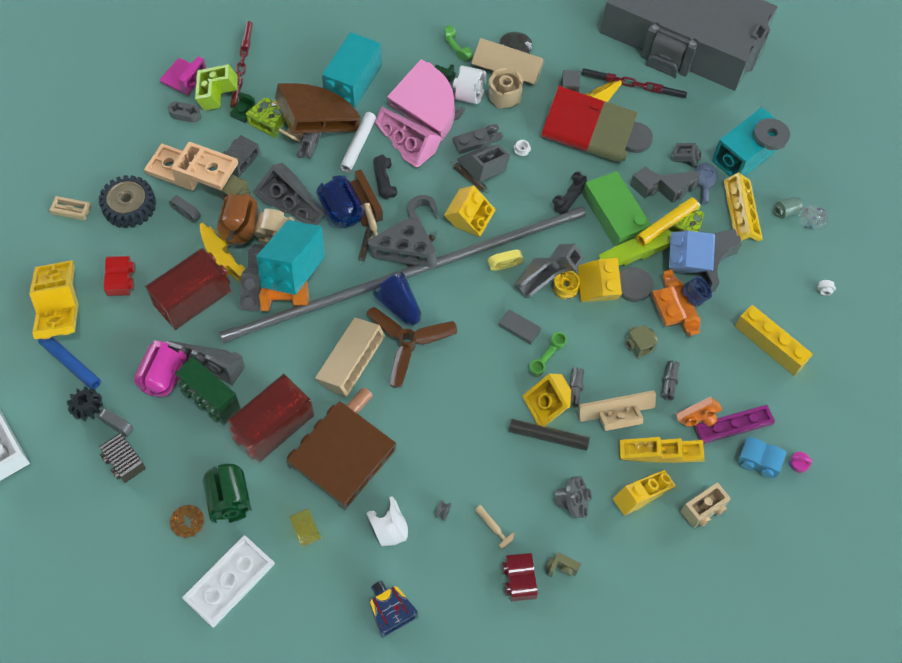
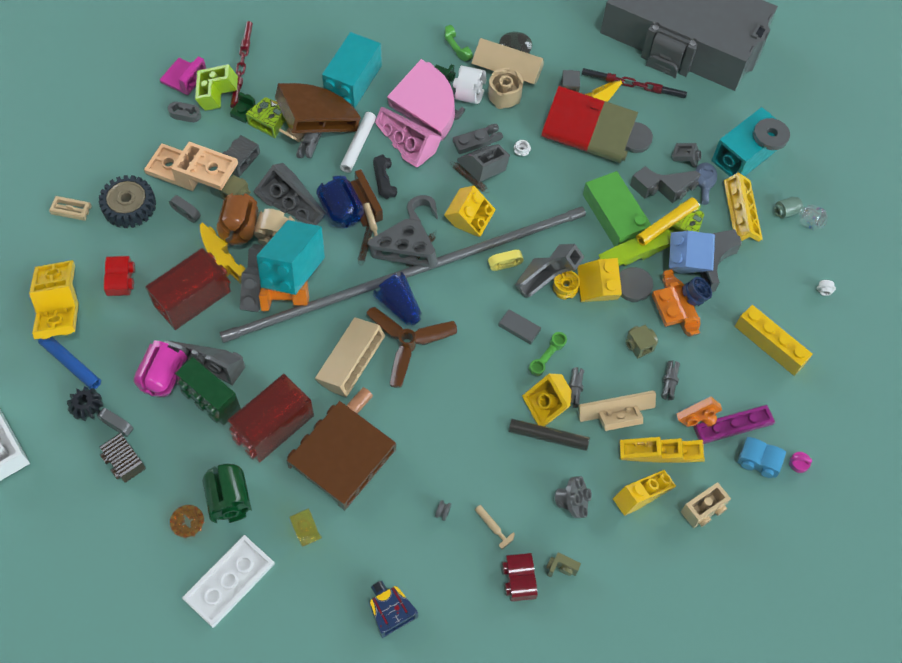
white helmet [366,496,408,547] -> none
black piece [552,171,587,214] -> none

